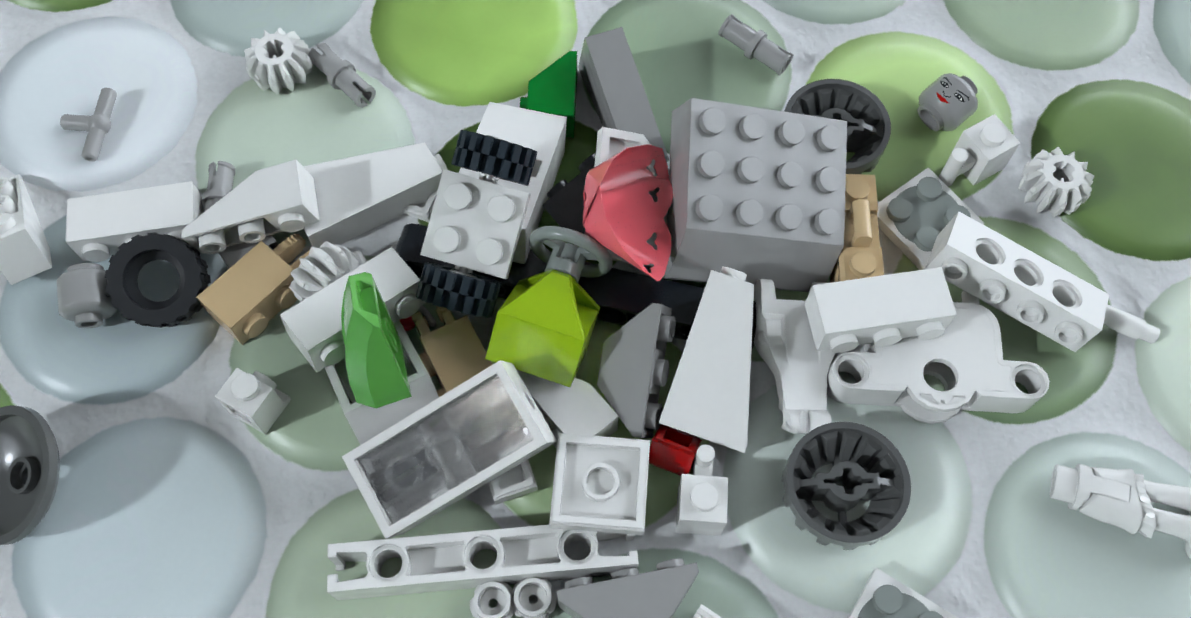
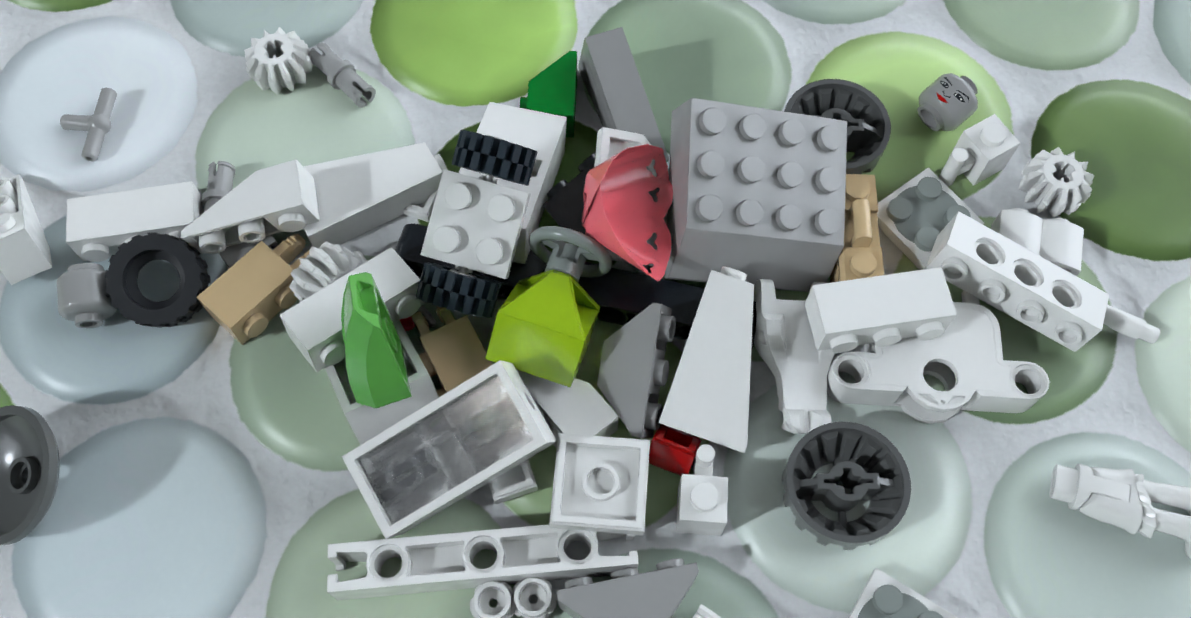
white brick [215,368,291,435] -> none
light grey pin [718,14,794,76] -> none
none -> white brick [991,208,1084,276]

